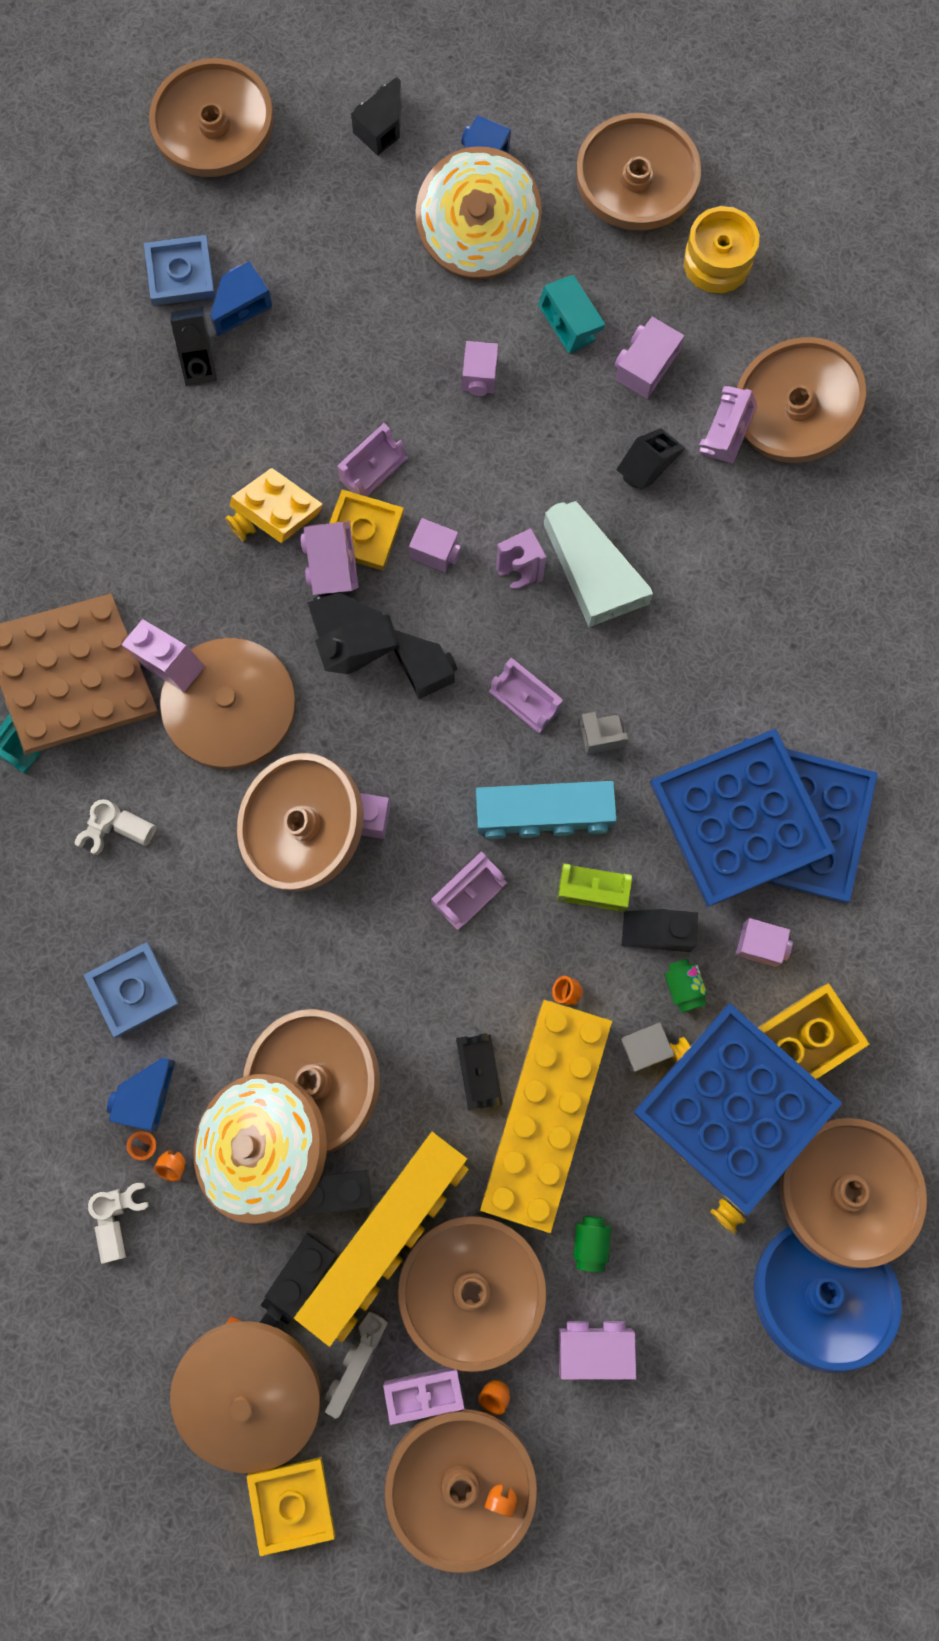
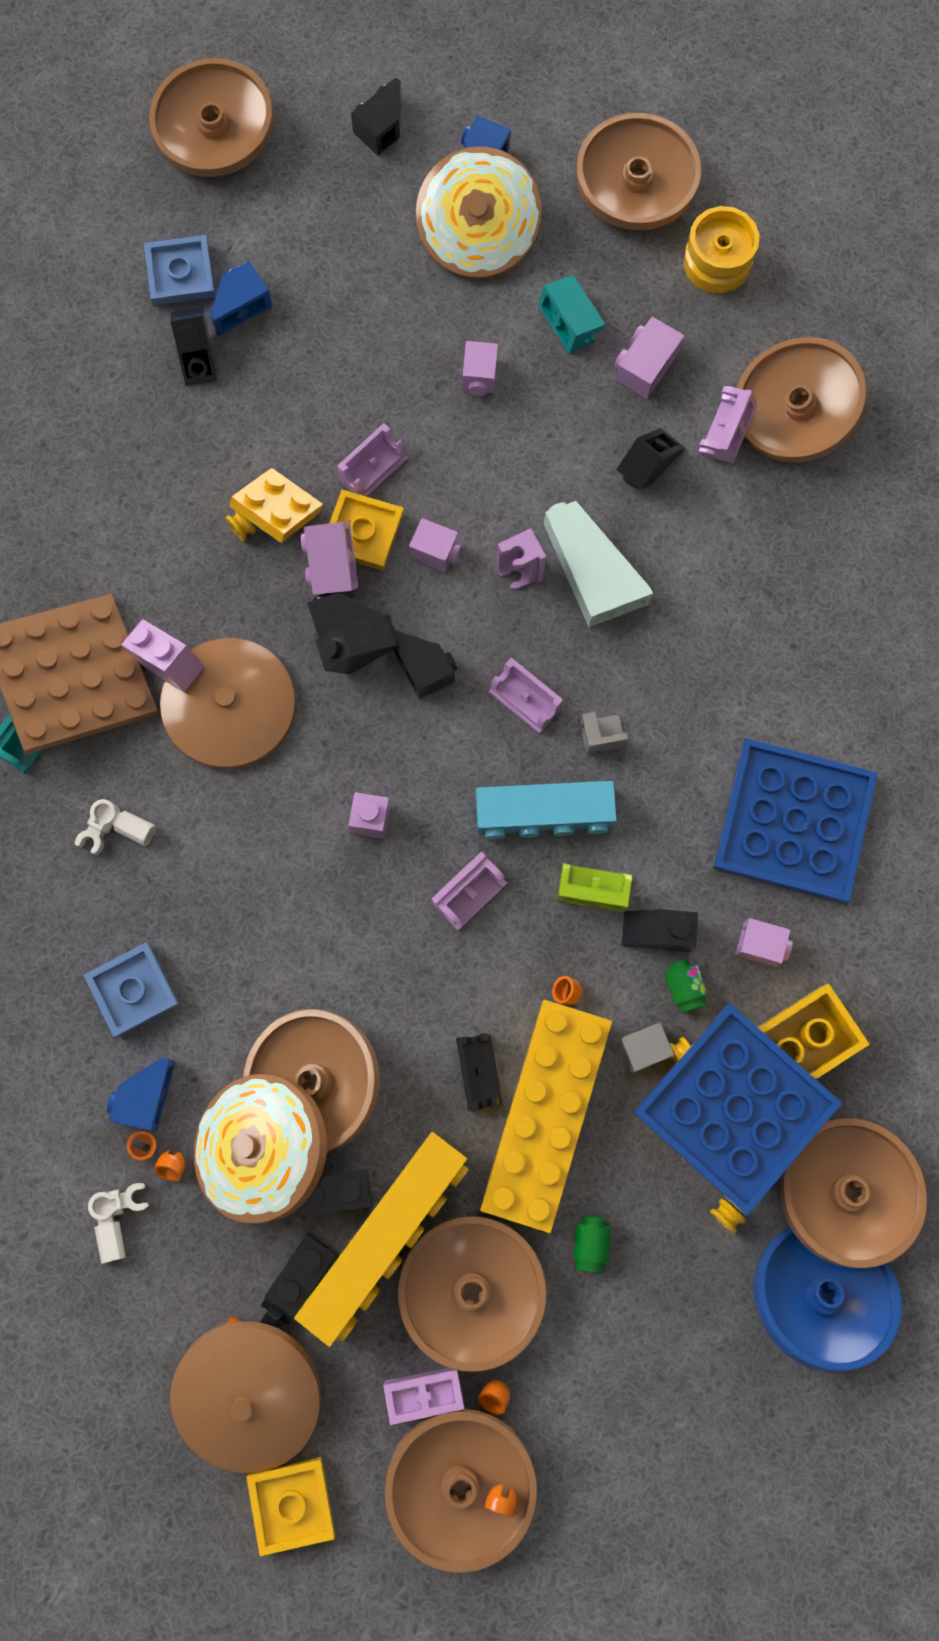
medium nougat dish [237,753,364,892] -> none
light grey hinge [325,1311,390,1419] -> none
lavender brick [558,1321,636,1379] -> none
blue plate [650,728,836,908] -> none

